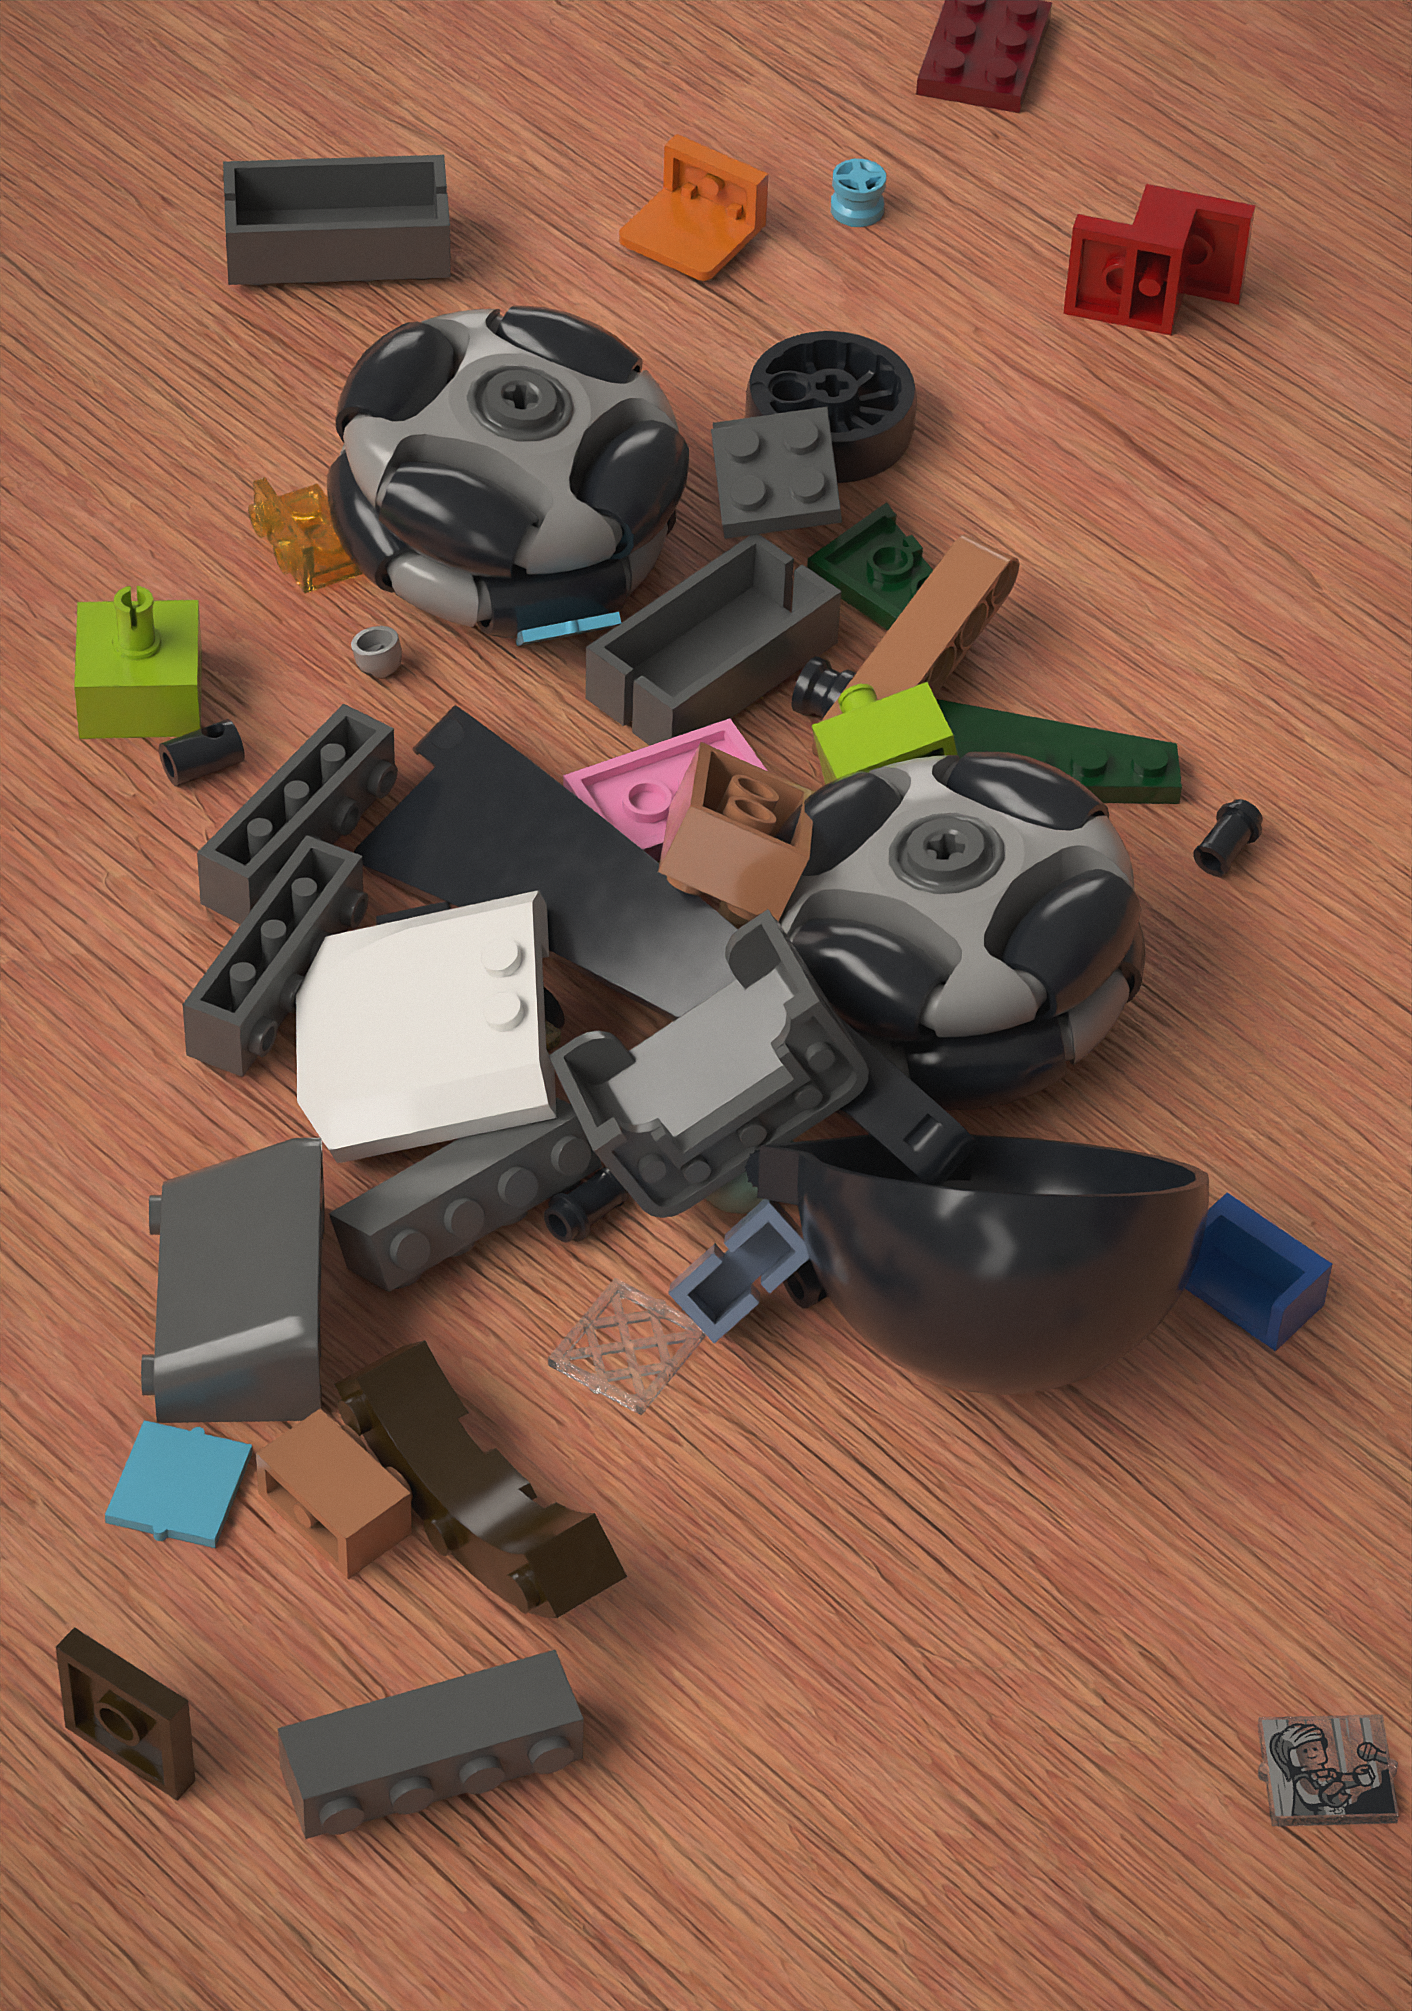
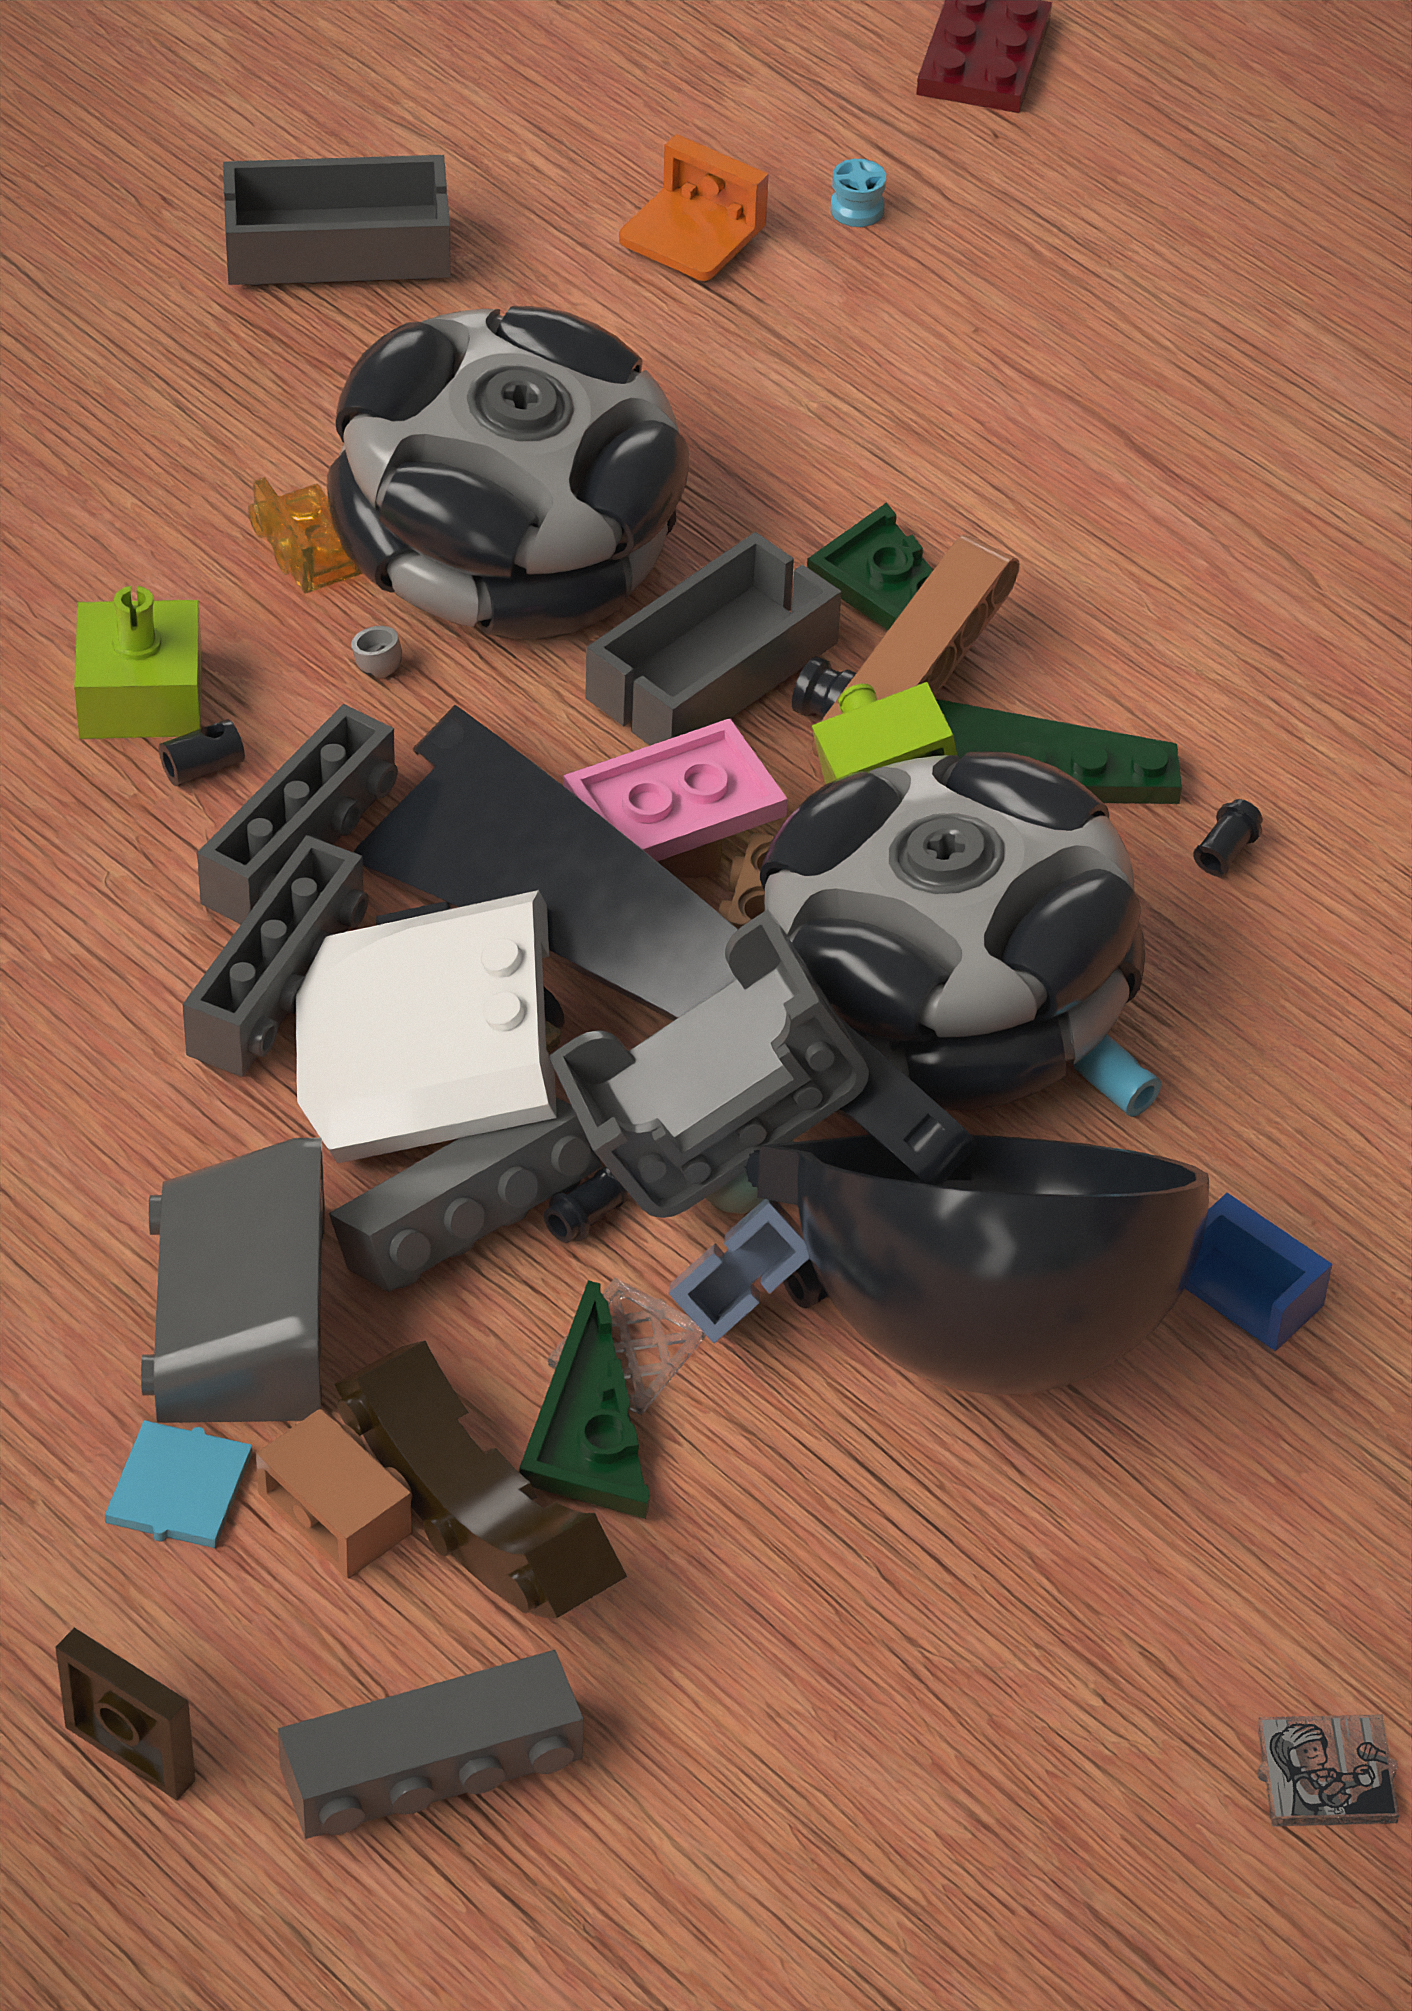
medium azure piece [515,612,621,646] -> none
nougat brick [658,742,814,921] -> none
dark grey bracket [711,407,842,539] -> none
black piece [745,331,917,483] -> none
red bracket [1063,184,1256,336] -> none
none -> dark green wing [519,1280,650,1519]
none -> medium azure piece [1074,1034,1162,1117]

